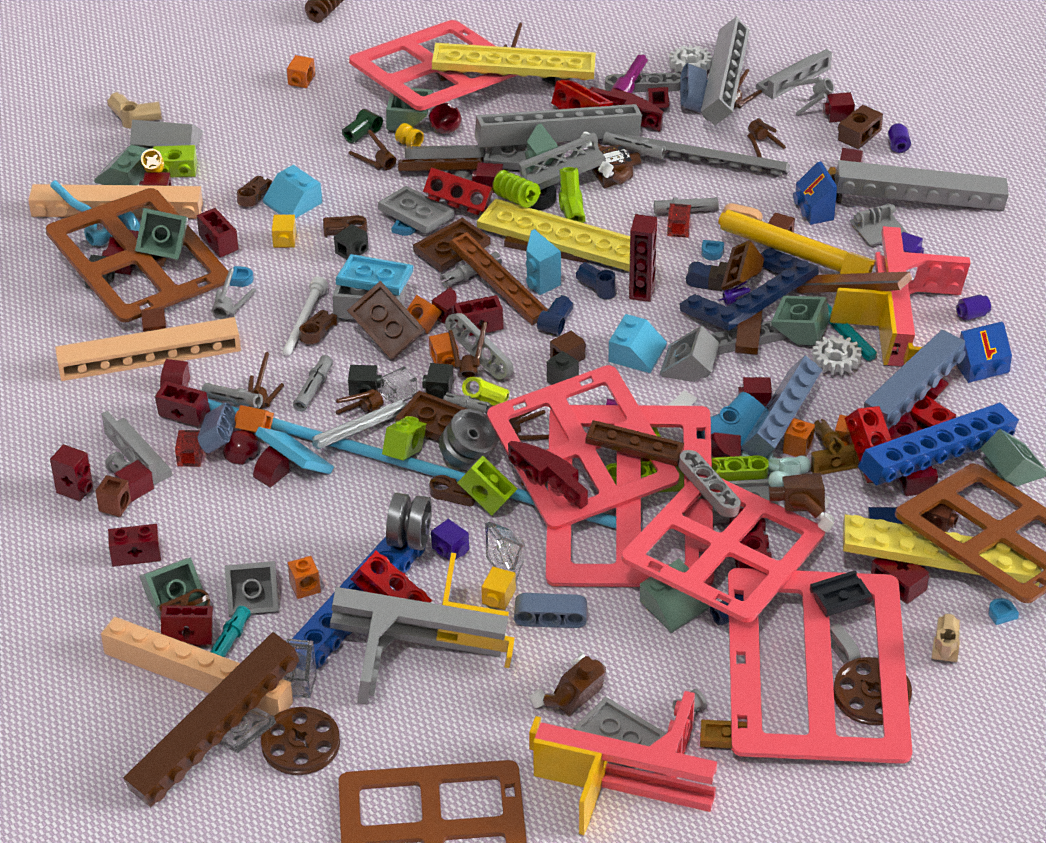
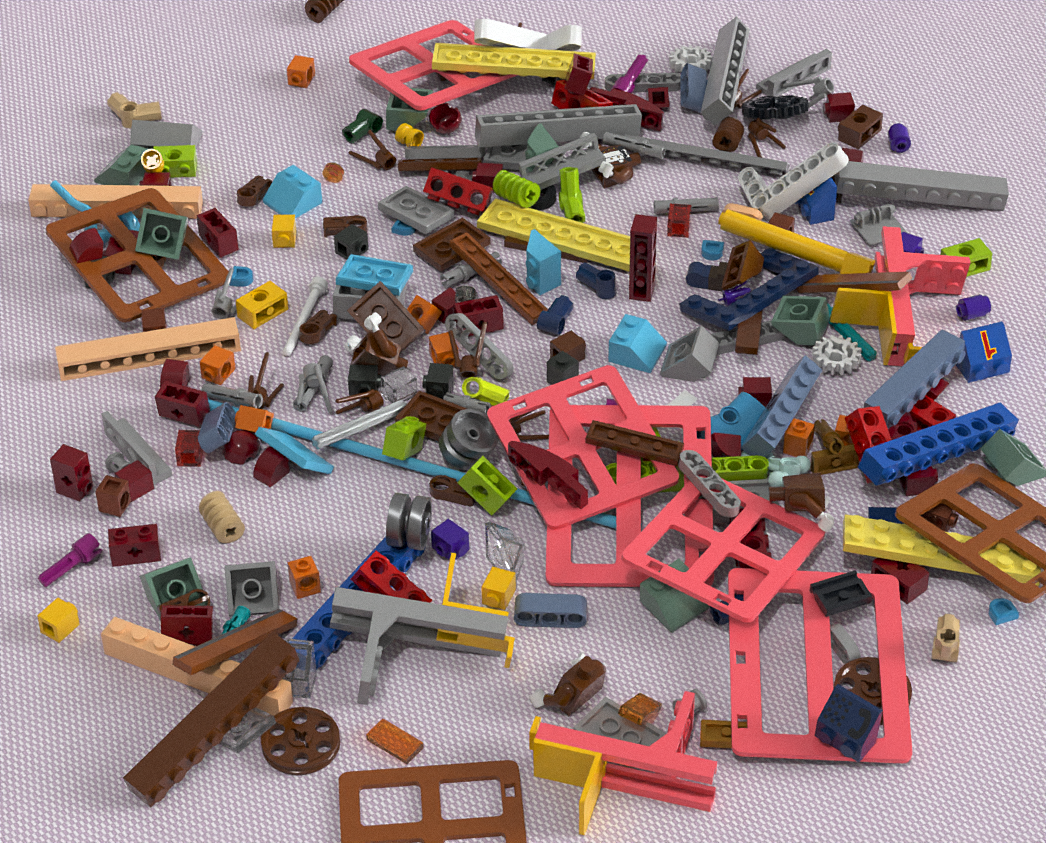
none -> yellow brick [37,597,80,643]
none -> magenta piece [38,533,103,587]
none -> dark red brick [69,228,104,263]
none -> dark orange tile [172,609,298,675]
none -> orange brick [199,345,236,385]
none -> tan piece [199,491,245,543]
none -> yellow brick [235,280,288,329]
none -> light grey plant [296,363,333,414]
none -> clear orange tile [322,163,344,183]
none -> reddish brown torso [345,312,408,377]
none -> clear orange tile [366,718,424,764]
none -> clear smoke beam [455,286,479,303]
none -> white beam [474,19,581,51]
none -> dark red brick [565,53,593,96]
none -> clear orange tile [618,693,662,725]
none -> reddish brown piece [712,116,744,152]
none -> white beam [738,142,849,220]
none -> black gear [742,95,809,120]
none -> dark blue slope [815,684,883,763]
none -> lime brick [940,238,993,277]

